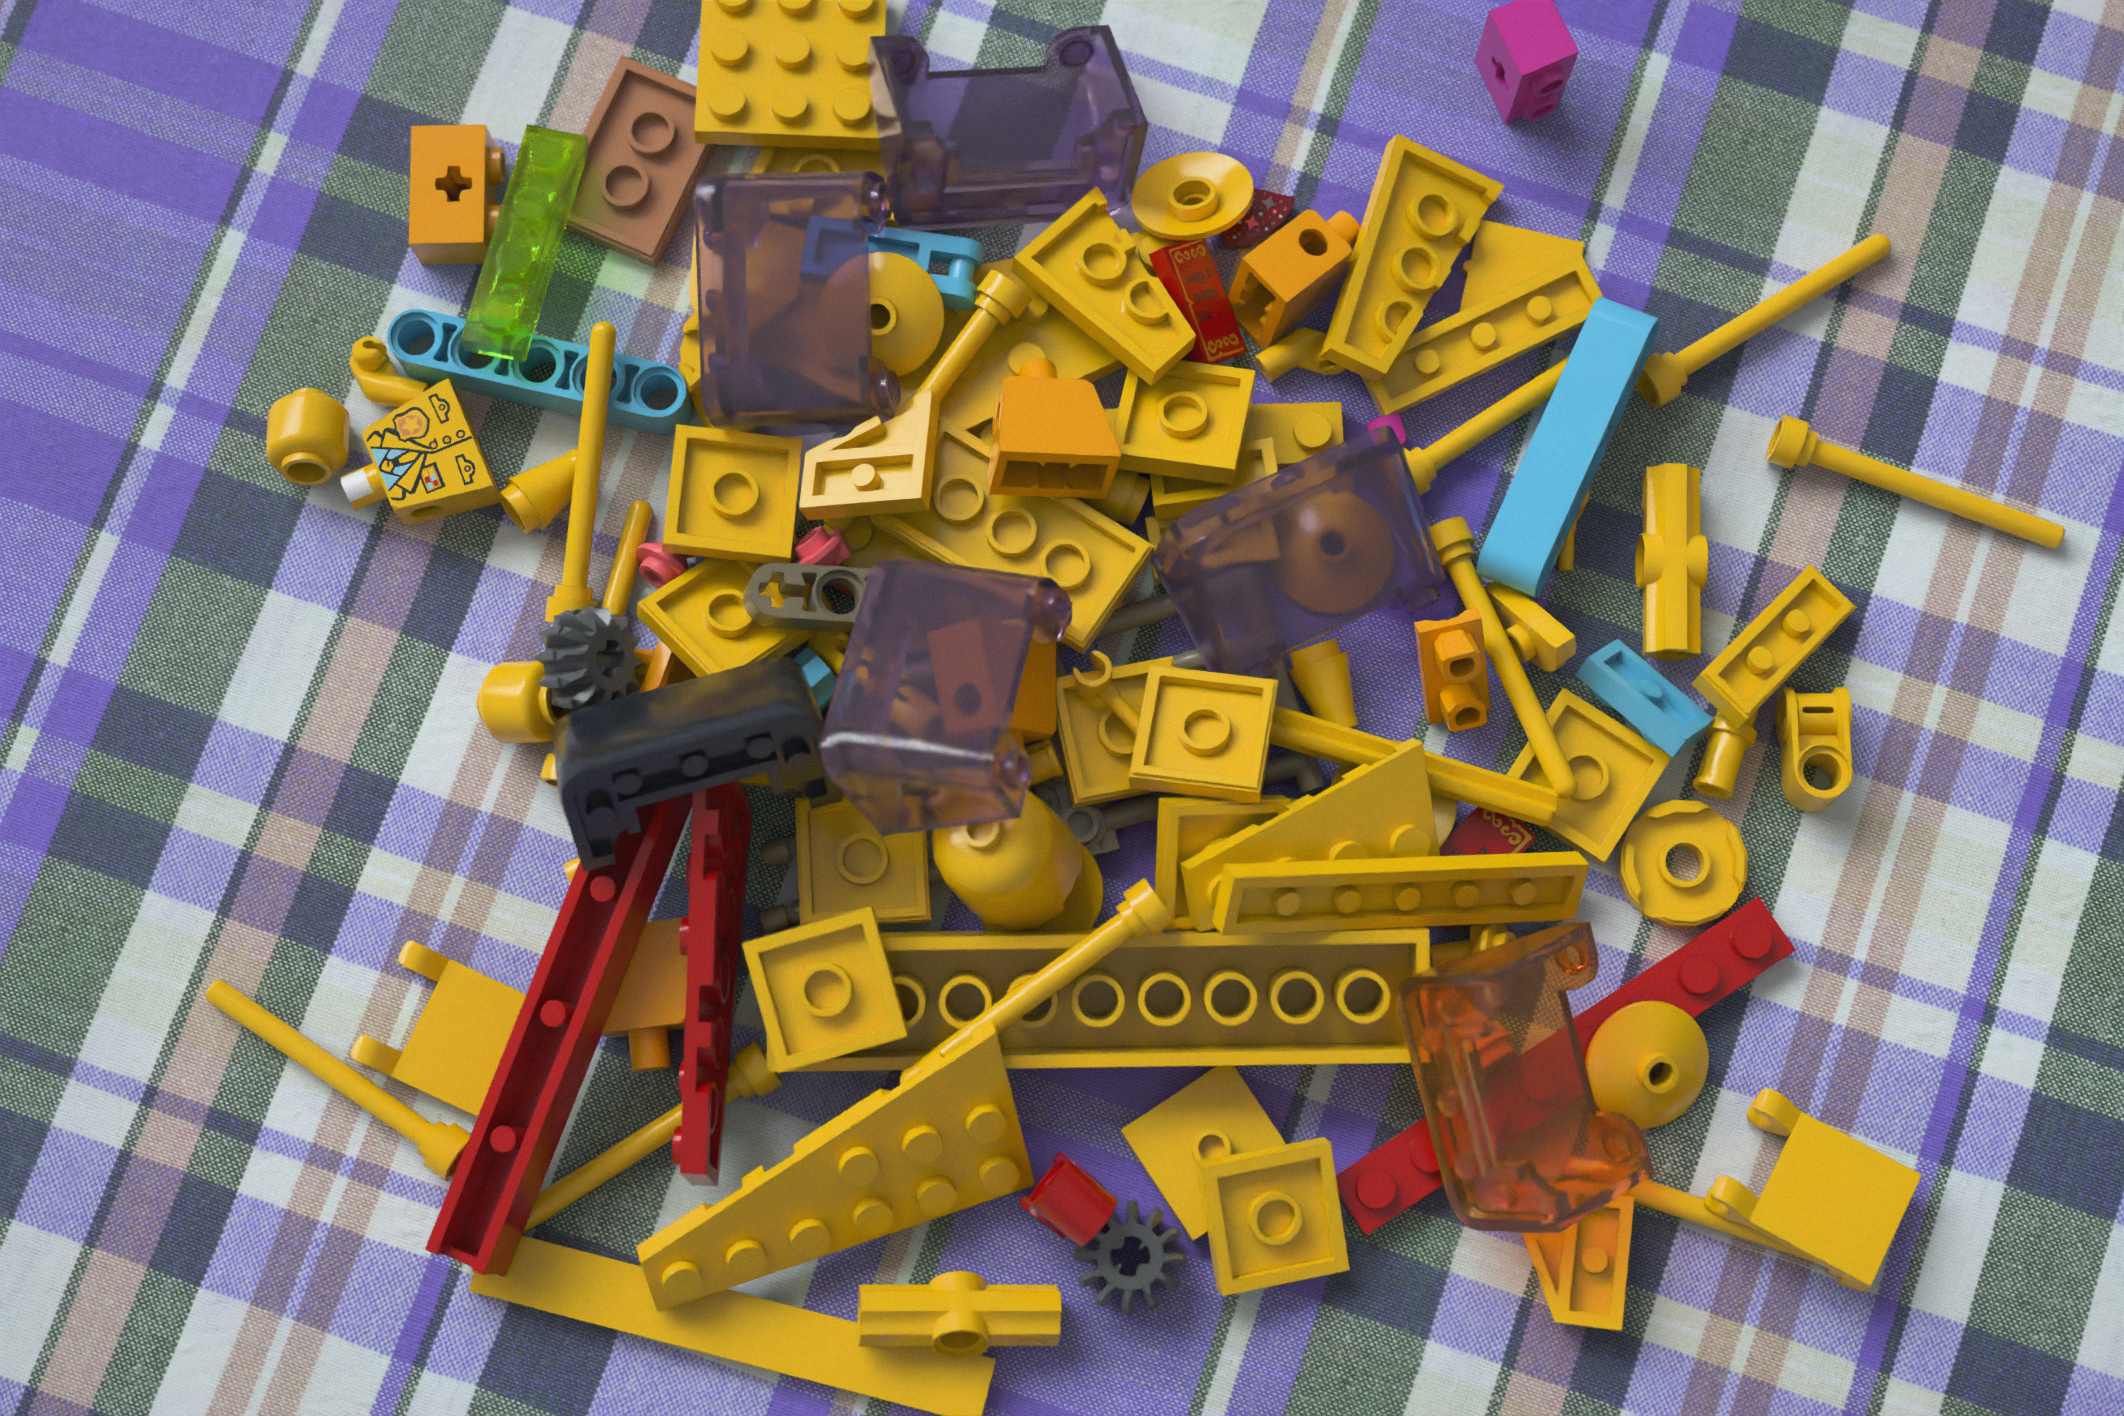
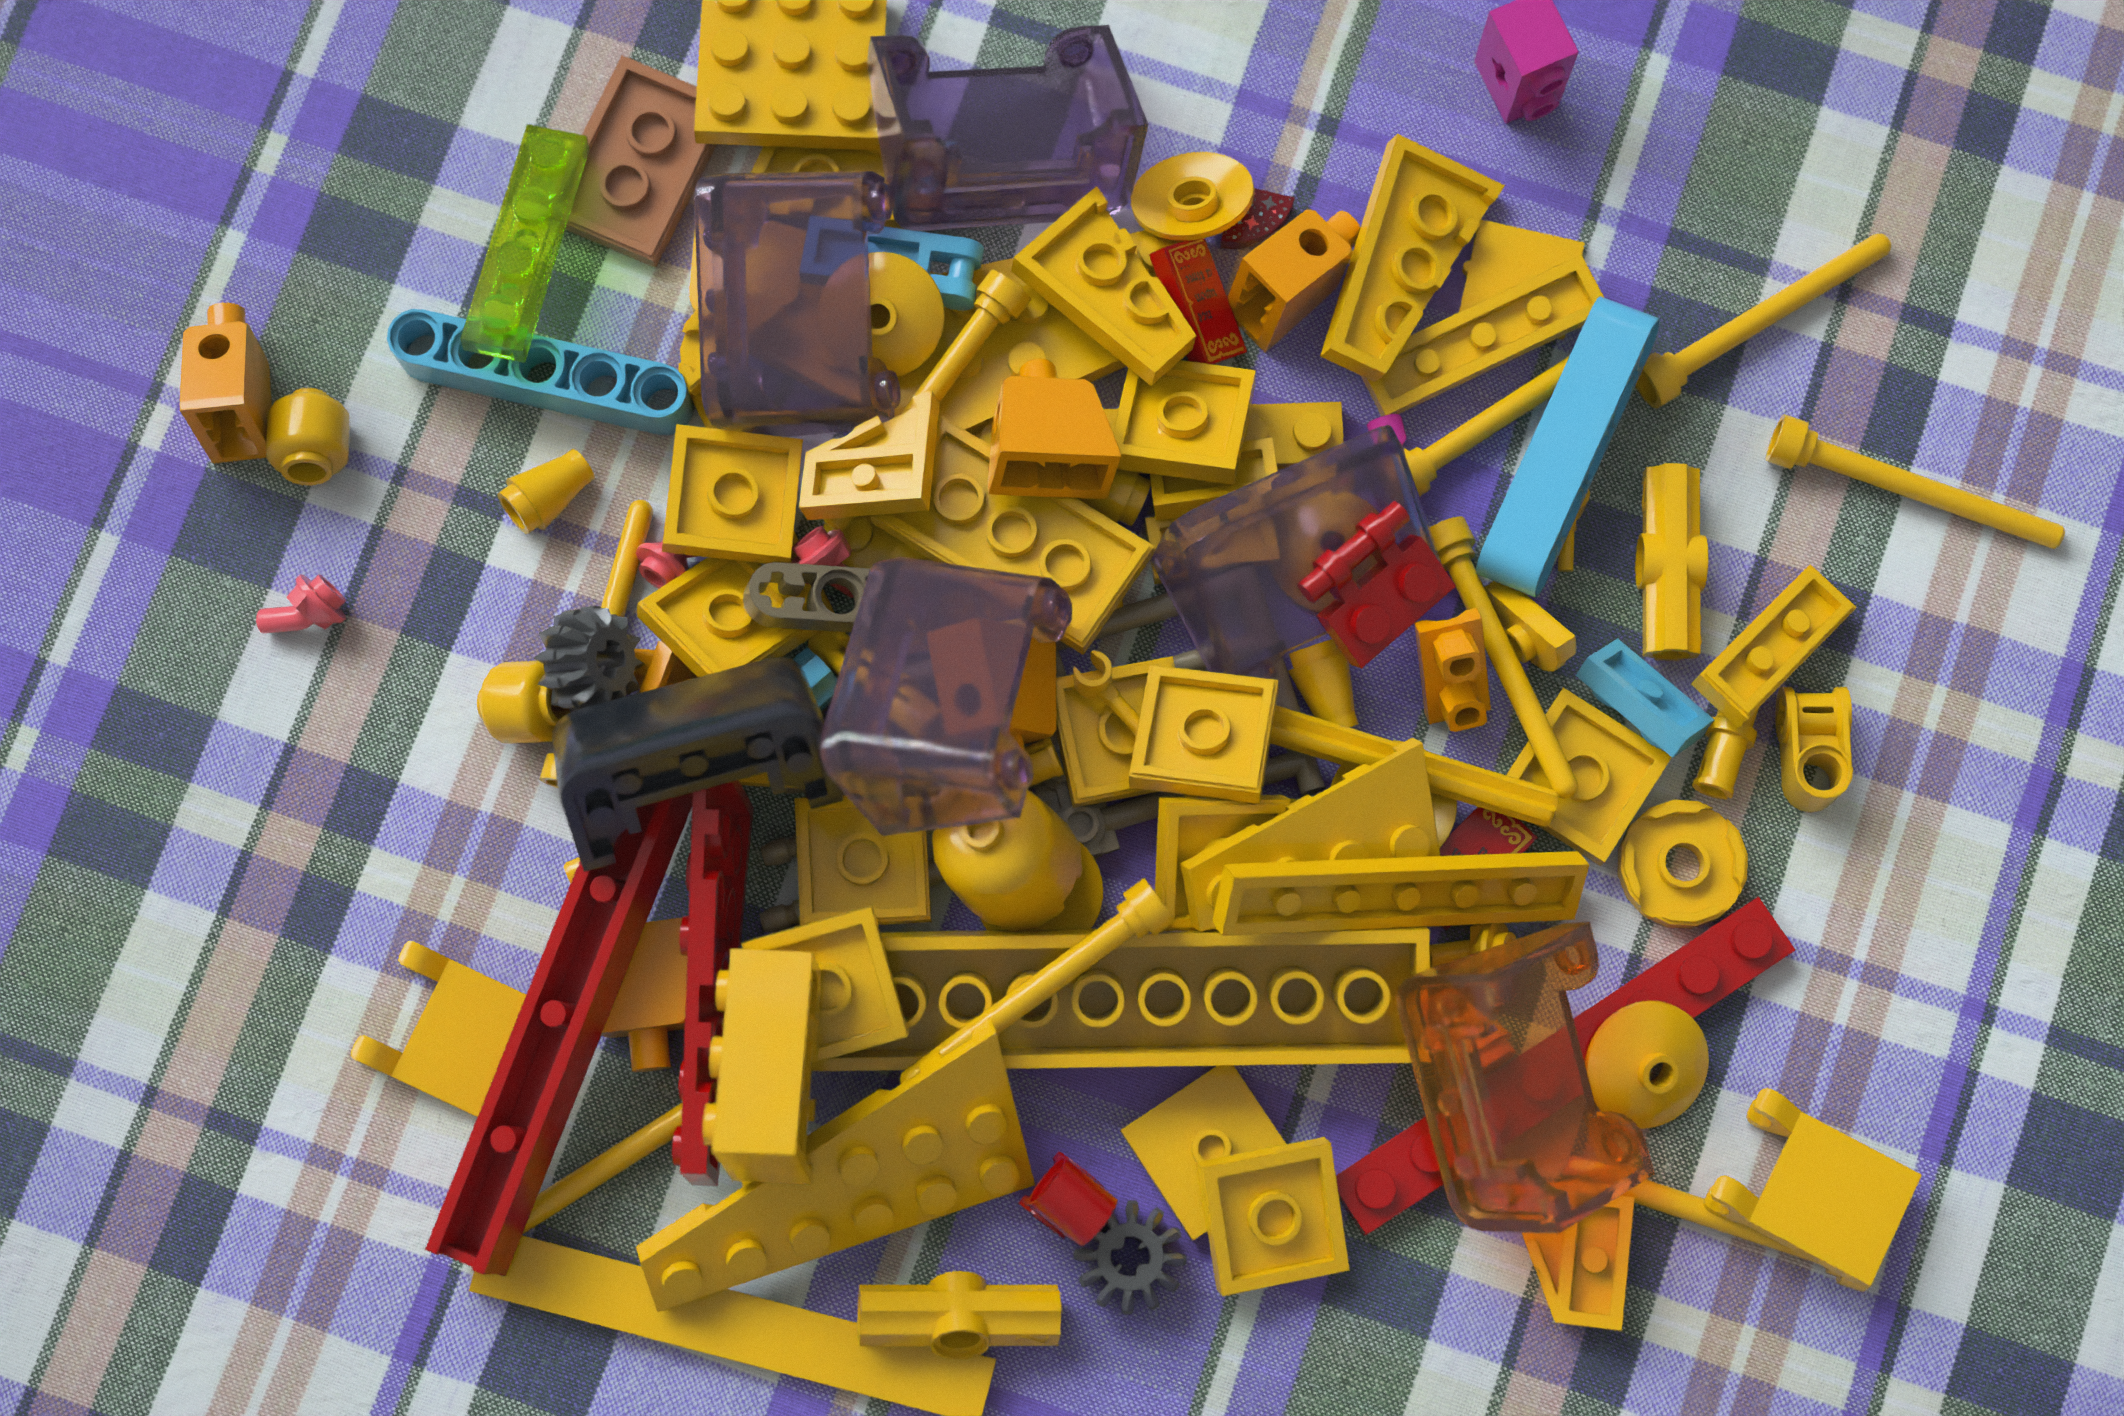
yellow piece [206,979,471,1182] -> none
yellow torso [340,378,500,525] -> none
yellow arm [349,336,431,408] -> none
light orange brick [409,124,506,265] -> none
yellow piece [544,321,617,622] -> none
yellow arm [1254,328,1346,382] -> none
none -> light orange torso [180,302,272,464]
none -> coral plate [256,574,346,634]
none -> yellow wedge [703,949,821,1185]
none -> red plate [1297,501,1456,669]

